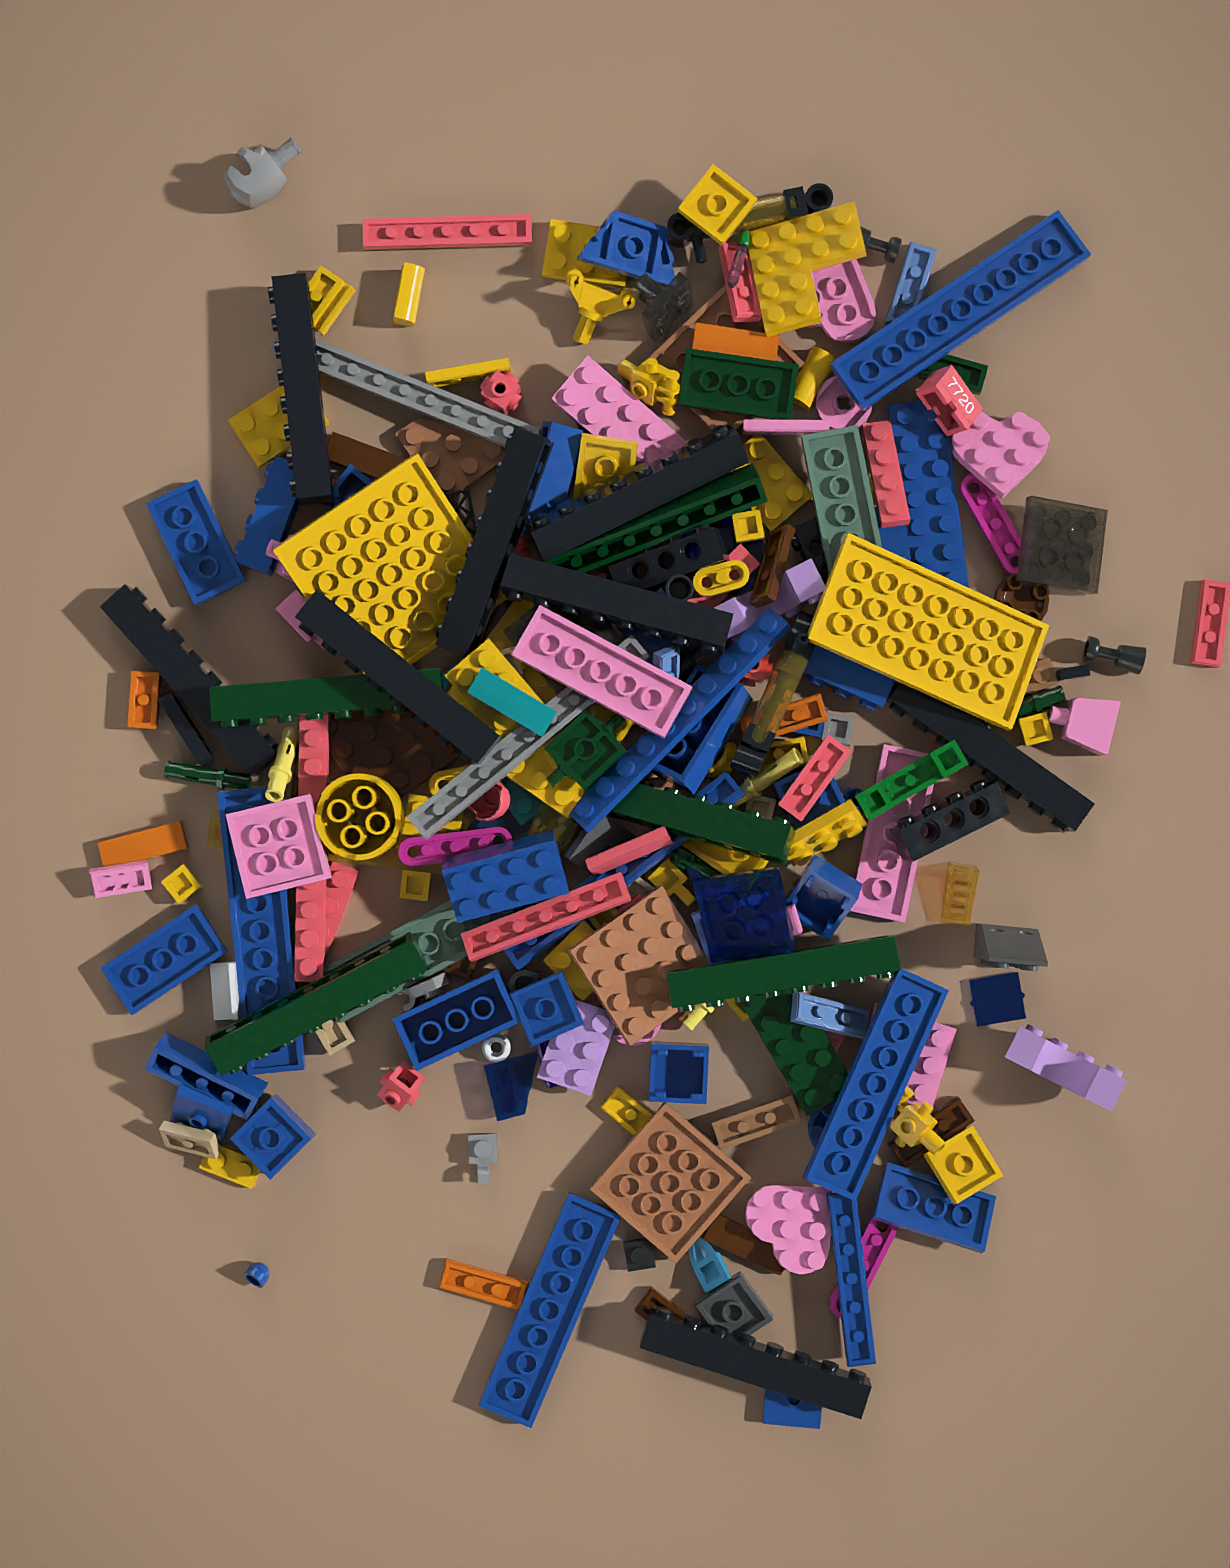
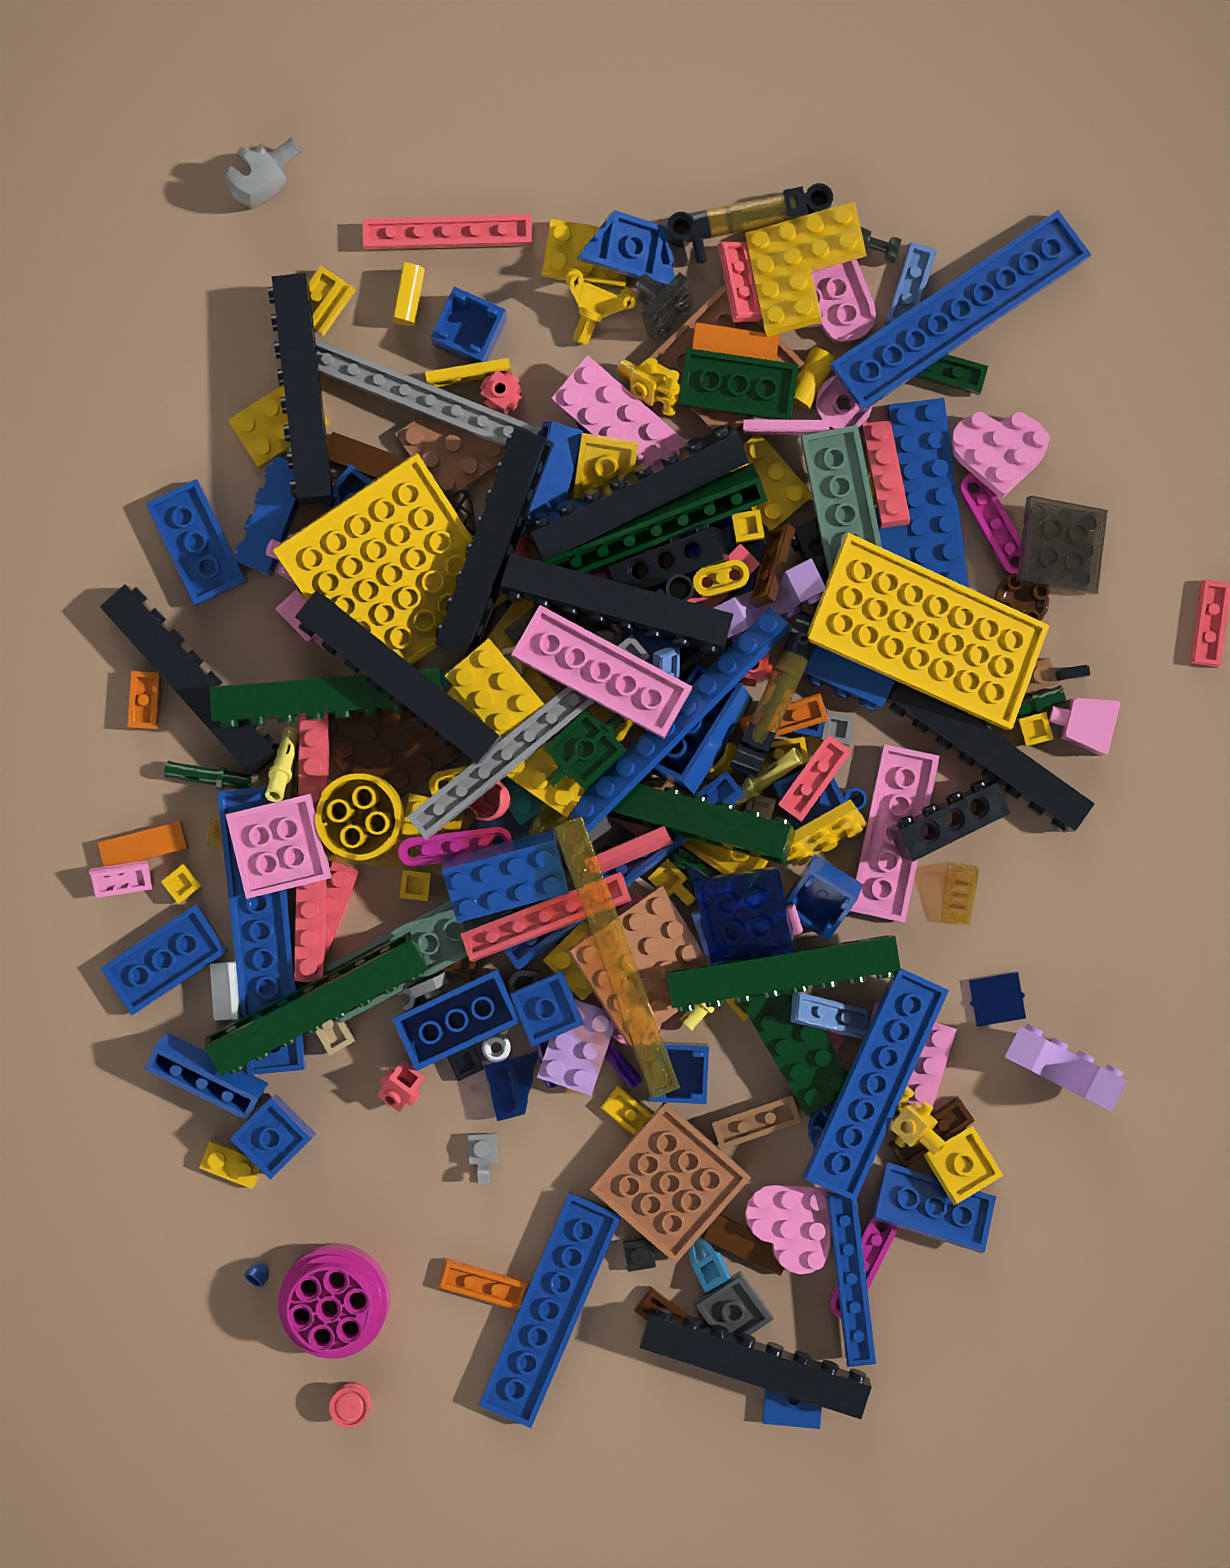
black beam [158,690,215,767] -> none
tan plate [159,1121,221,1159] -> none
blue plate [170,1085,233,1145] -> none
teal tile [467,667,557,737] -> none
yellow plate [677,164,758,246] -> none
piece [728,230,750,288] -> none
green slope [854,739,969,821] -> none
coral brick [916,365,983,436] -> none
dark grey slope [973,923,1048,971] -> none
pearl dark grey piece [1083,636,1146,675] -> none
none -> dark pink wheel [278,1243,390,1359]
none -> coral wheel [329,1382,372,1428]
none -> blue container [430,286,507,364]
none -> black tile [447,1045,484,1081]
none -> clear yellow plate [553,816,680,1099]
none -> dark purple axle [604,1040,642,1089]

